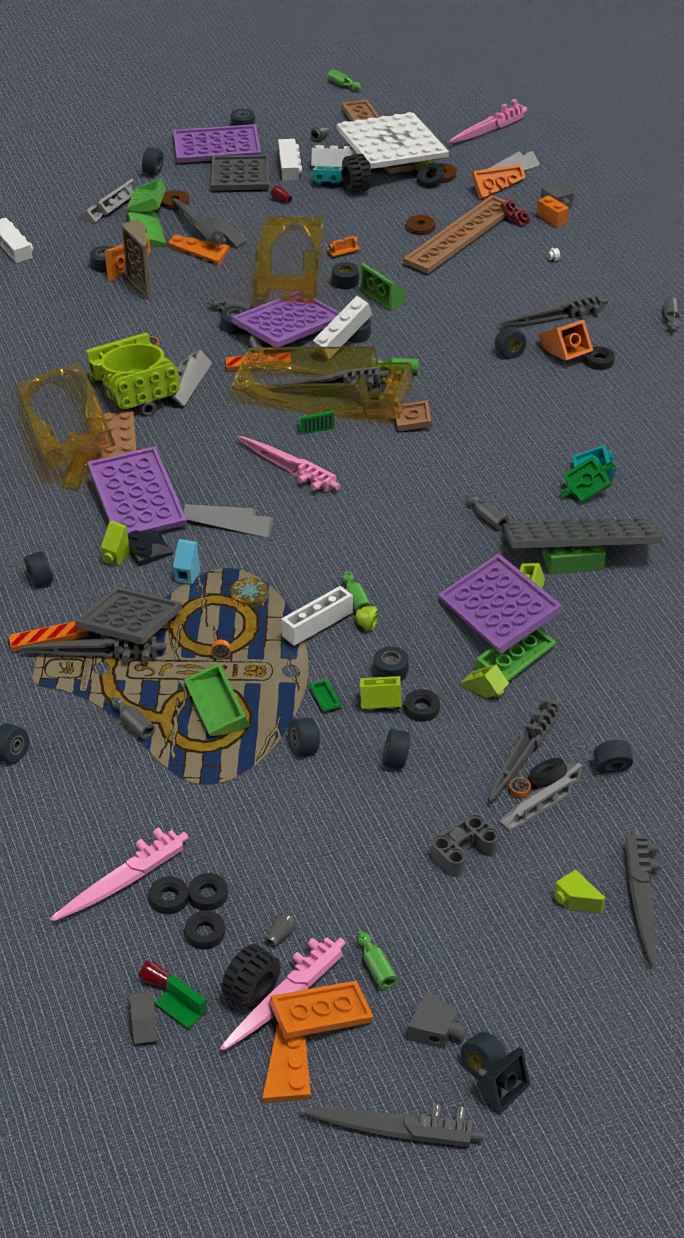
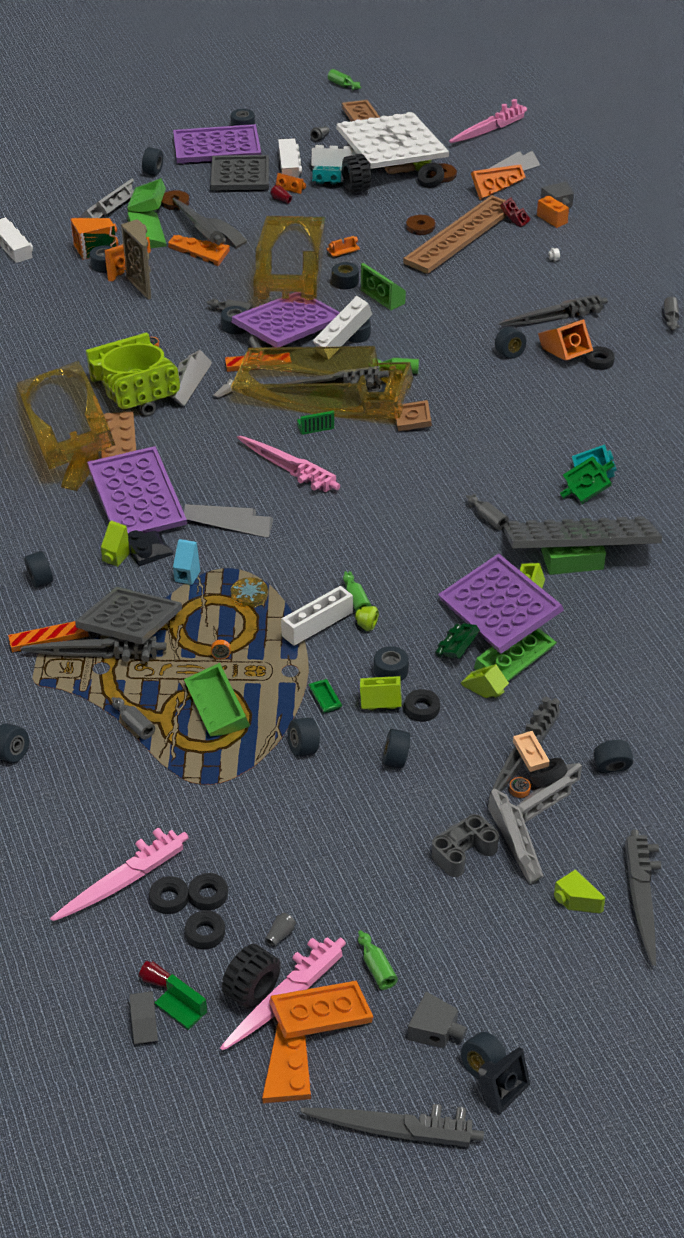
none -> orange slope [71,218,119,260]
none -> light grey bar [213,379,235,399]
none -> orange hinge [276,173,306,194]
none -> dark green plate [435,623,480,659]
none -> light grey wedge [488,788,544,884]
none -> light nougat plate [513,731,550,772]

